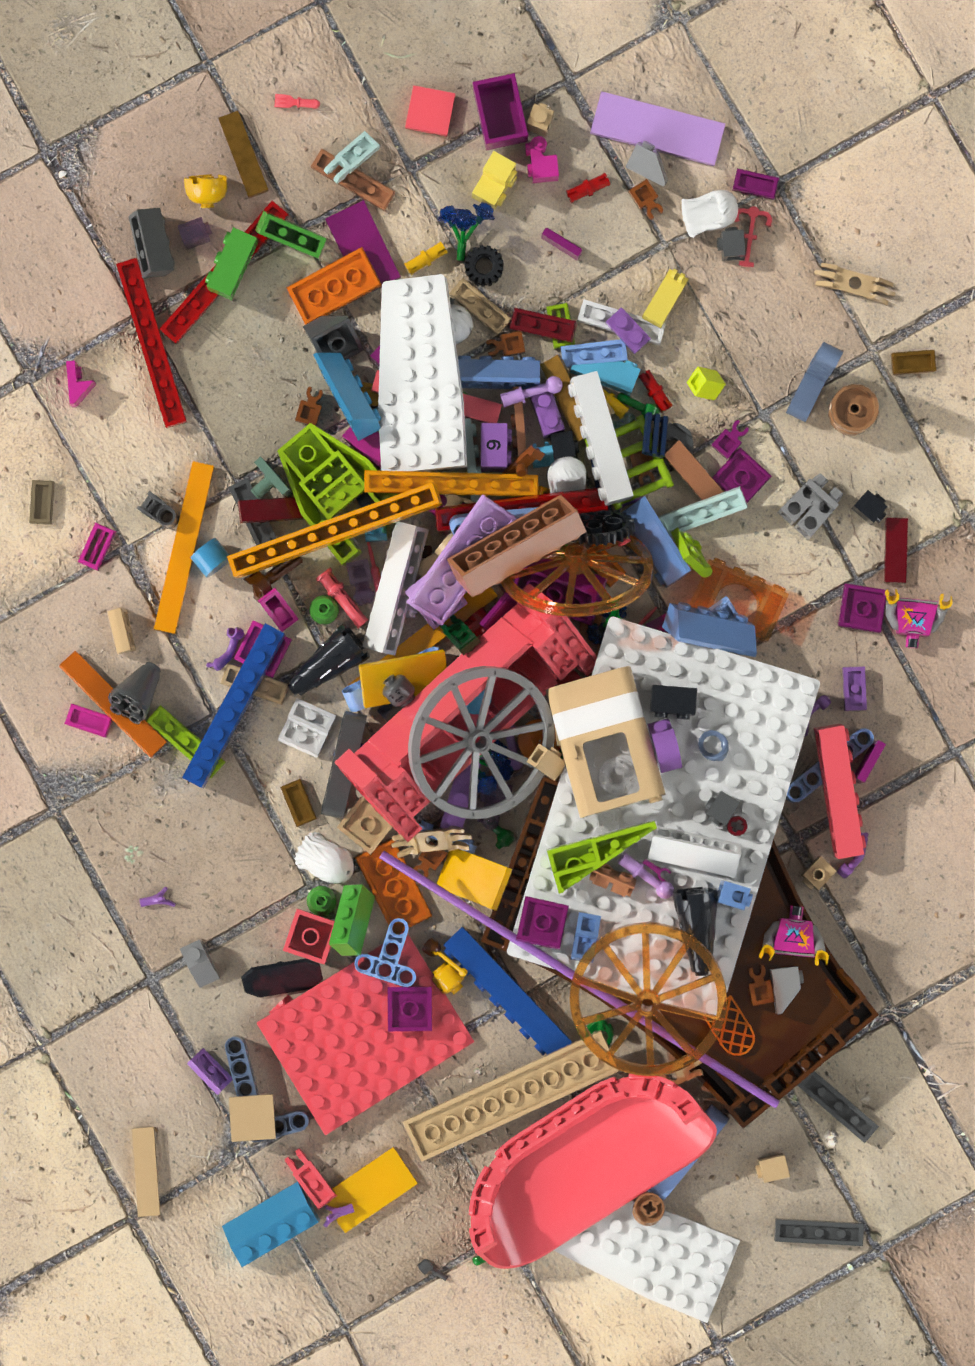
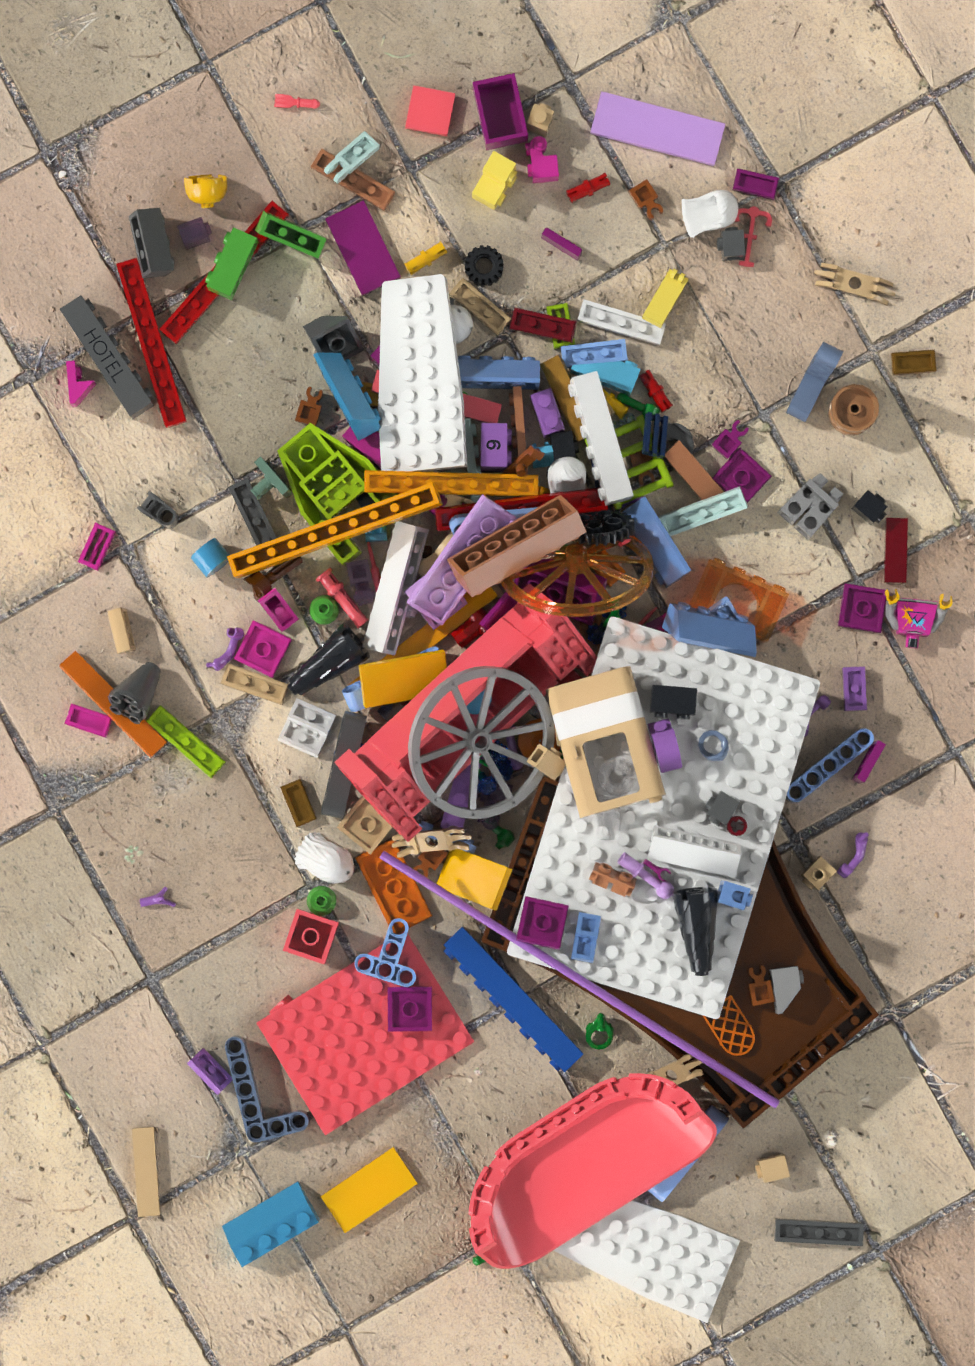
dark tan tile [29,480,55,525] -> none
light orange tile [154,461,214,634] -> none
light grey slope [180,939,220,988] -> none
blue brick [182,623,286,789] -> none
pearl gold tile [218,111,269,198] -> none
tan tile [229,1094,276,1142] -> none
dark red tile [237,497,304,524] -> none
black shield [241,958,323,998] -> none
coral hinge [284,1148,337,1210] -> none
orange tile [286,247,382,325] -> none
medium lavender bar [324,1204,355,1227] -> none
bright green brick [329,884,375,956] -> none
dark grey head [383,675,415,707] -> none
tan plate [403,1030,620,1162] -> none
dark grey hand [418,1259,448,1281] -> none
hinge [422,937,468,977] -> none
yellow head [432,961,465,995] -> none
clear blue plant [437,202,495,261] -> none
dark green hinge [439,614,480,656] -> none
dark orange plate [486,331,525,357] -> none
lavender pin [500,376,563,407] -> none
lime wedge [546,820,657,894] -> none
clear orange wheel [570,922,727,1076] -> none
medium lavender plate [606,307,651,354] -> none
light grey slope [626,141,668,187] -> none
medium nougat wheel [632,1193,665,1226] -> none
lime plate [671,527,713,577] -> none
neon yellow panel [687,366,726,400] -> none
torso [759,906,829,966] -> none
dark grey plate [797,1071,879,1143] -> none
coral brick [814,724,866,859] -> none
none -> dark grey brick [60,295,154,420]

